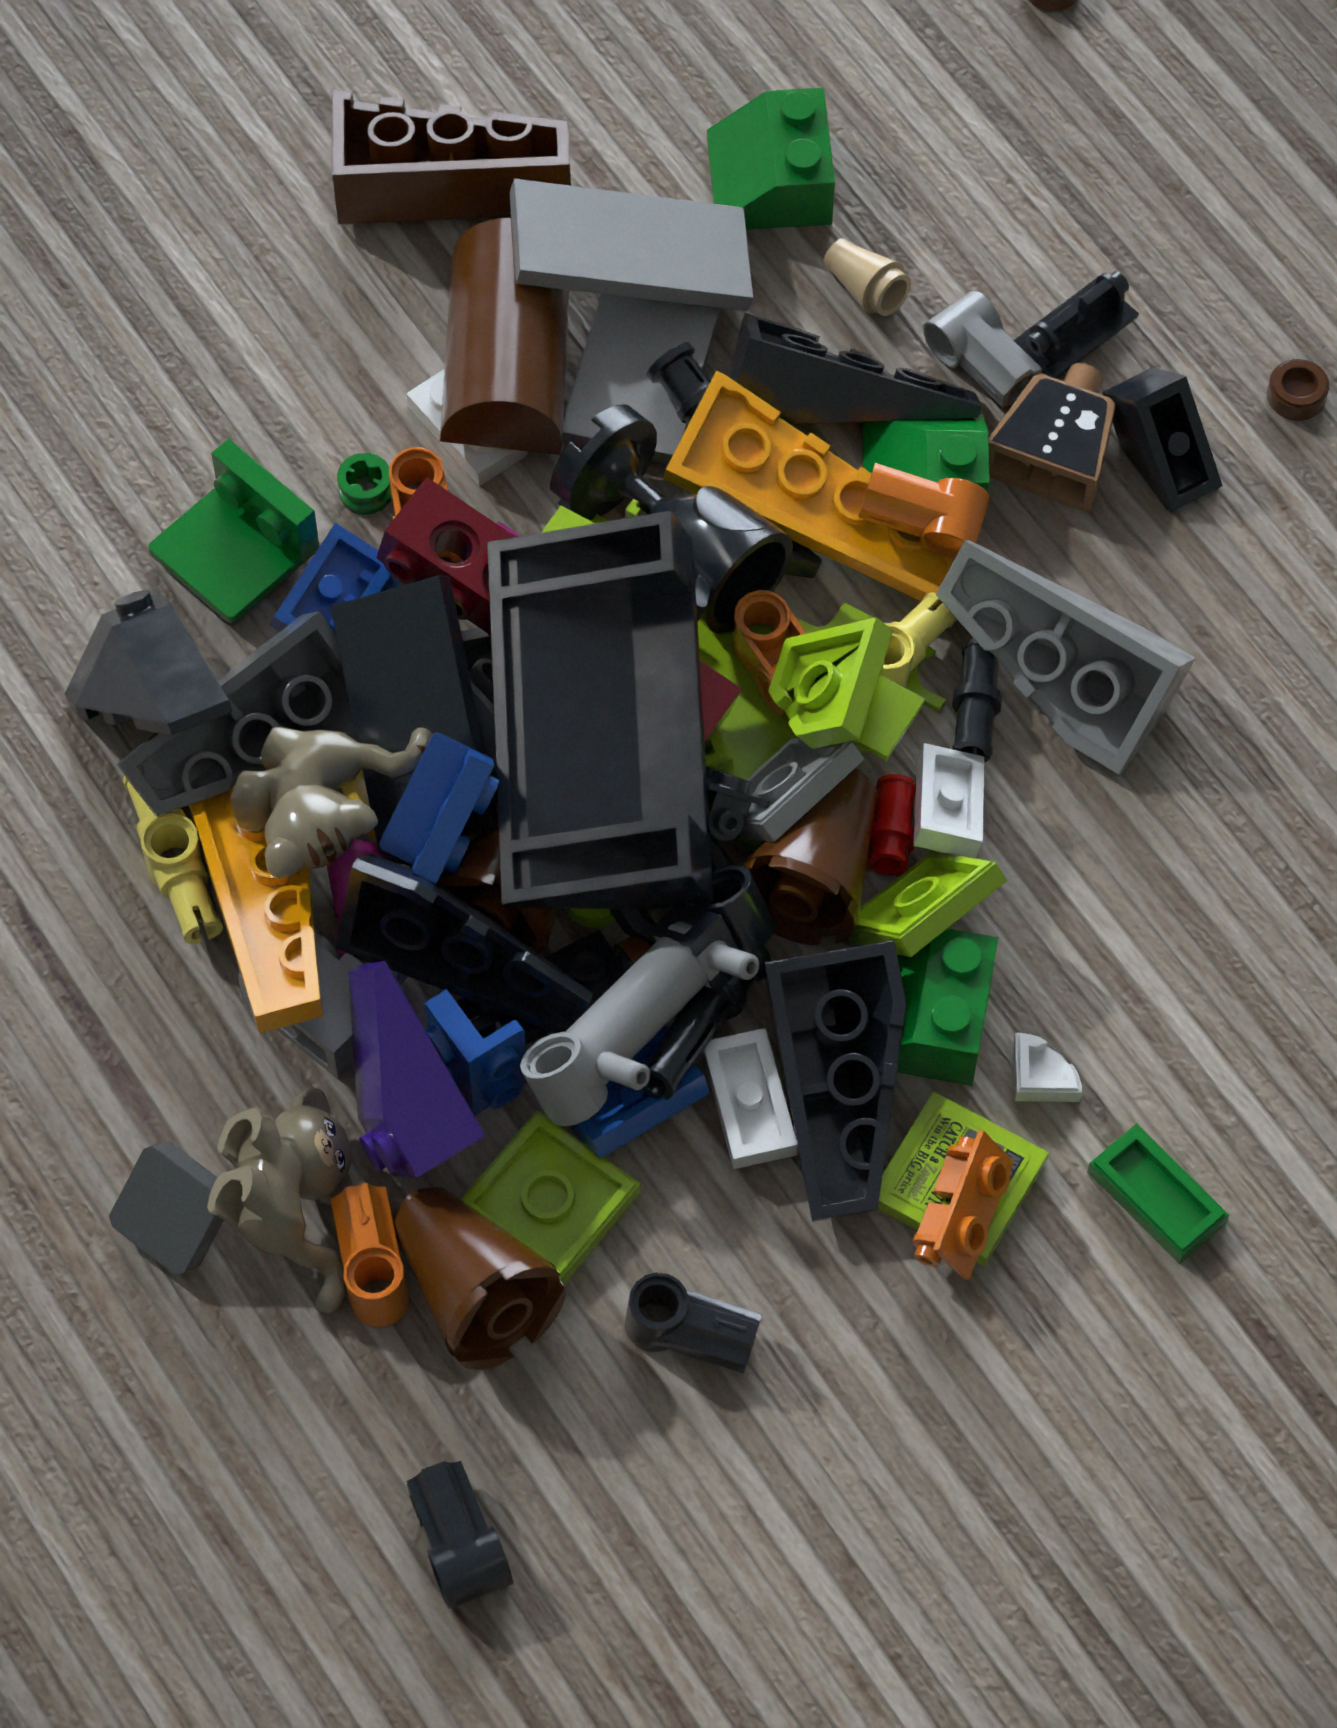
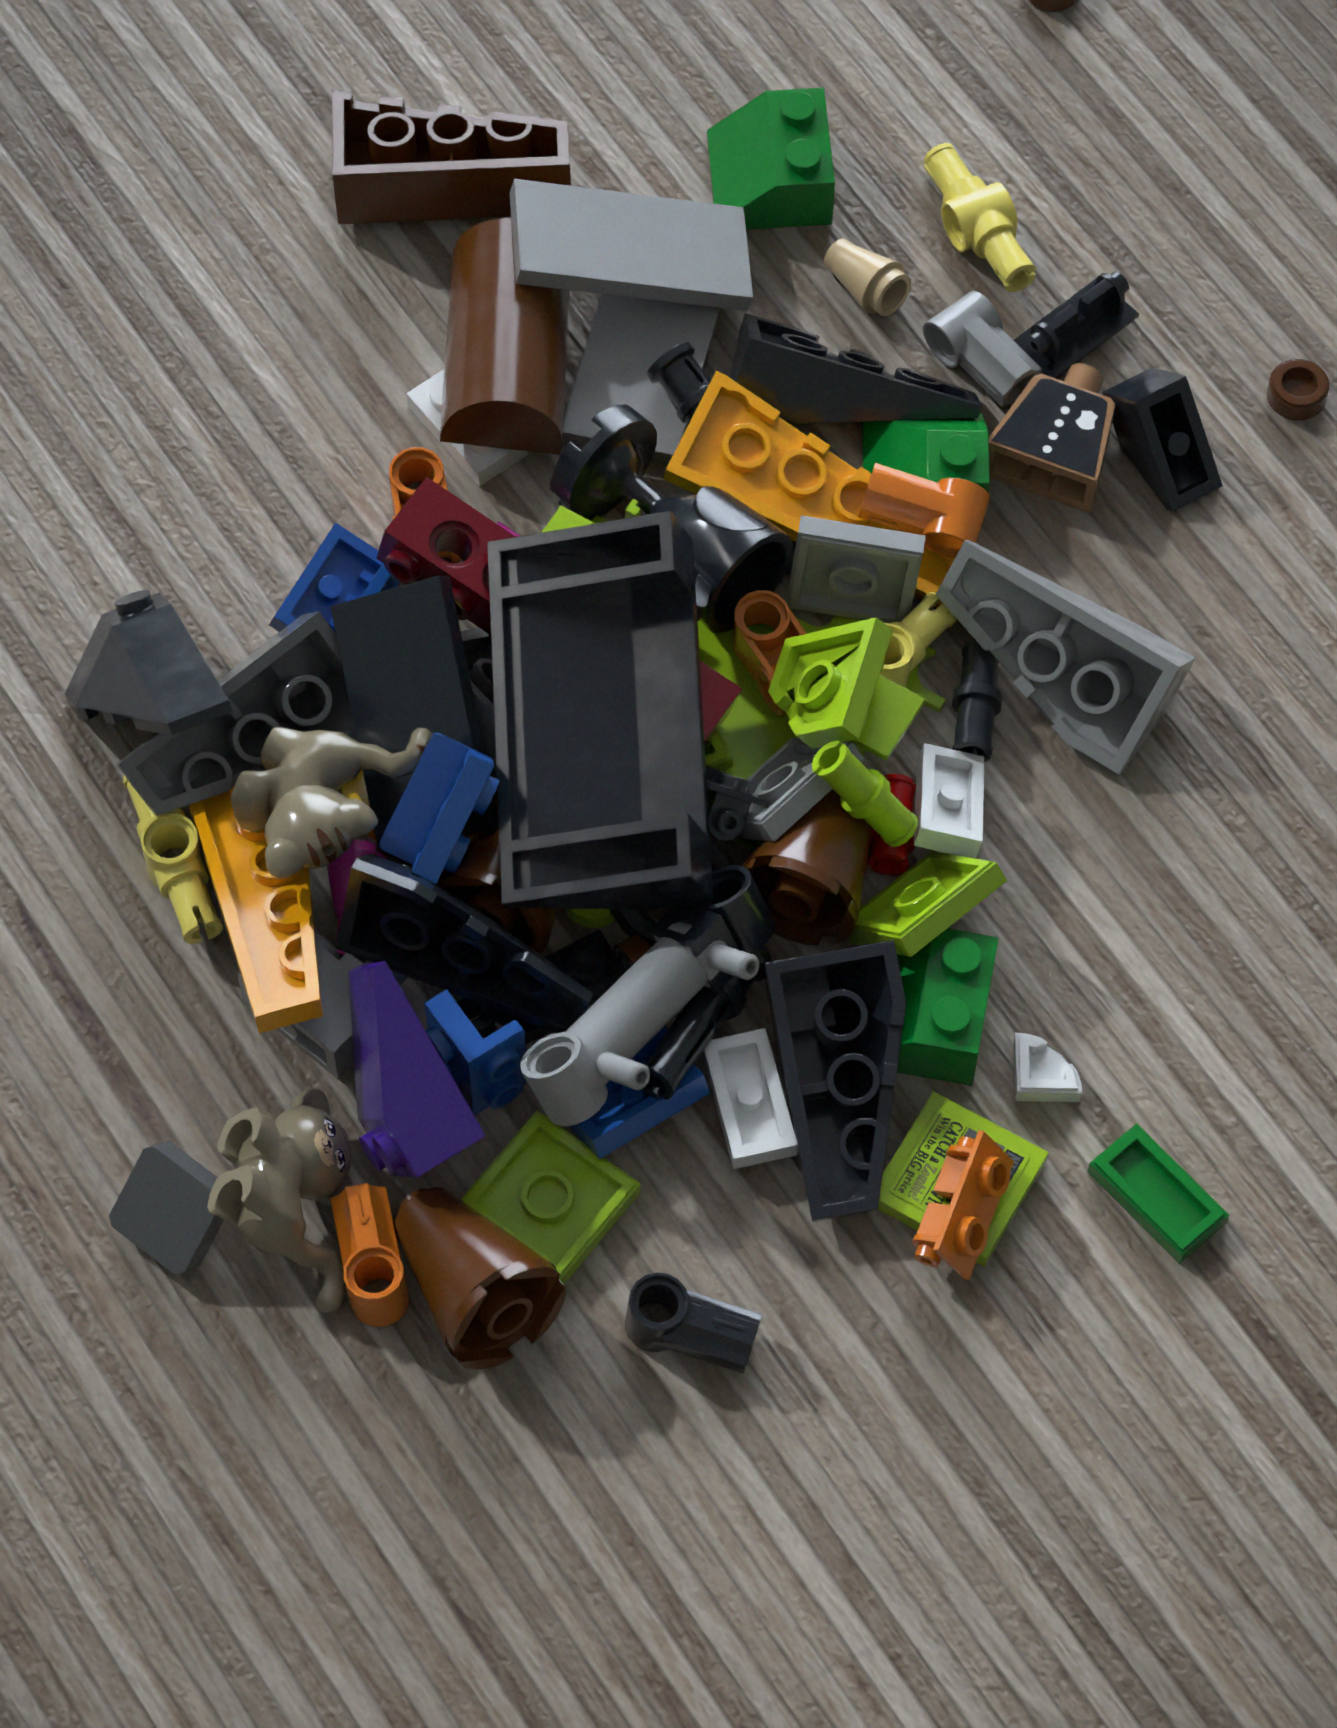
green bracket [148,438,320,623] -> none
green bush [337,452,391,515] -> none
black piece [406,1461,514,1609] -> none
none -> light grey tile [786,515,925,623]
none -> lime pin [812,740,918,847]
none -> light yellow pin [924,143,1036,293]

